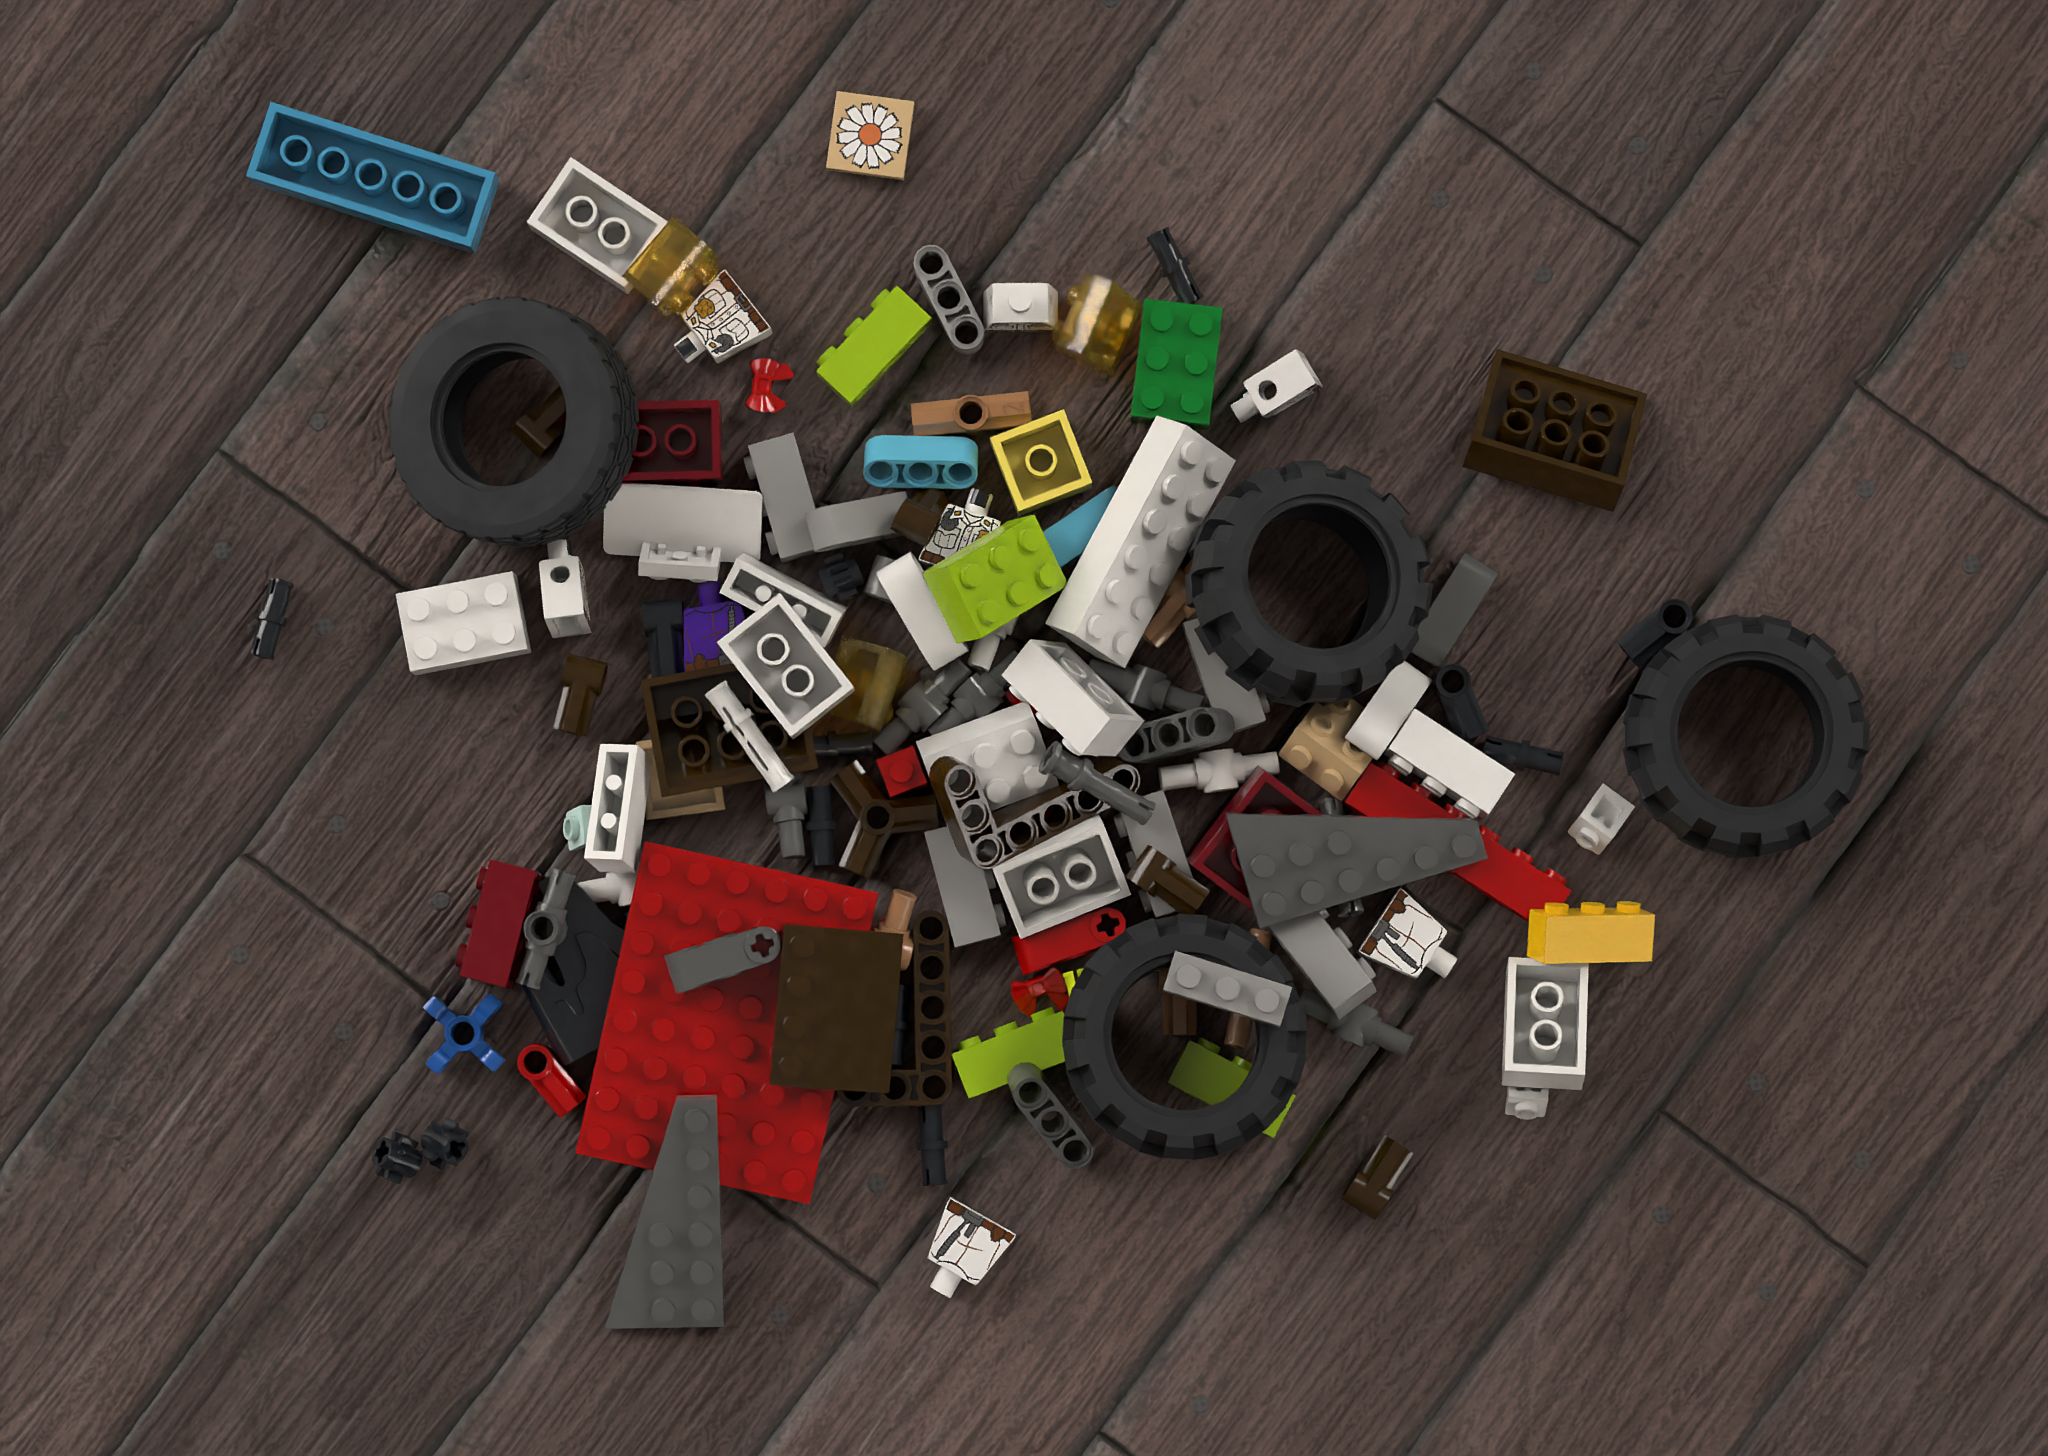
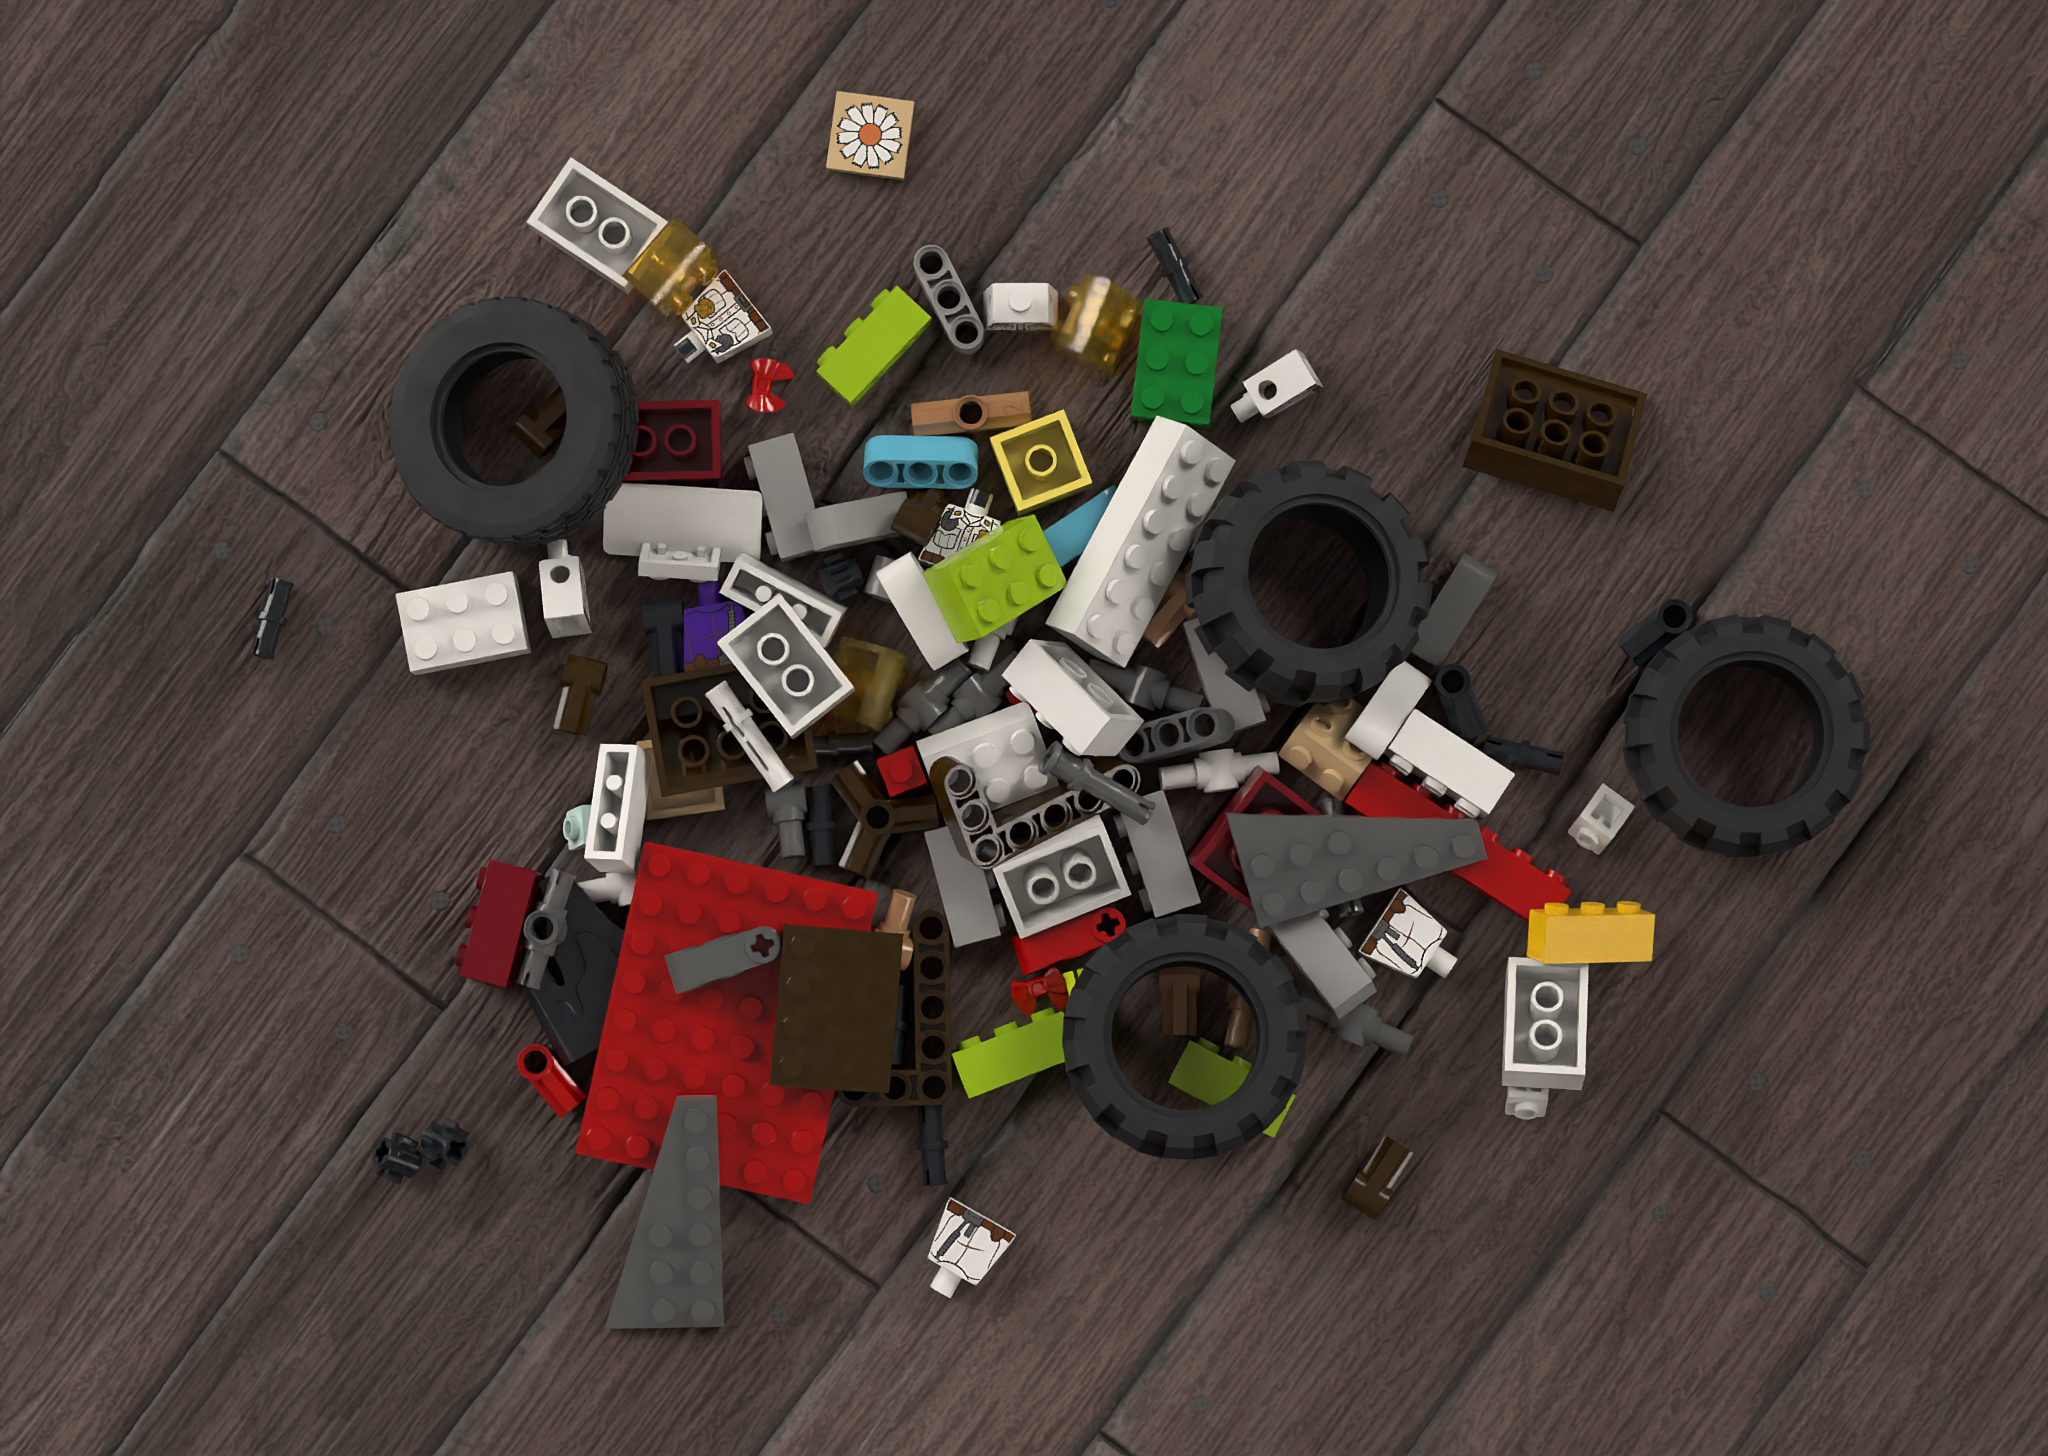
dark azure brick [246,102,500,255] -> none
blue pin [423,993,506,1074] -> none
dark grey beam [1008,1062,1093,1169] -> none
dark brown piece [1125,845,1210,915] -> none
light grey brick [1163,951,1292,1028] -> none

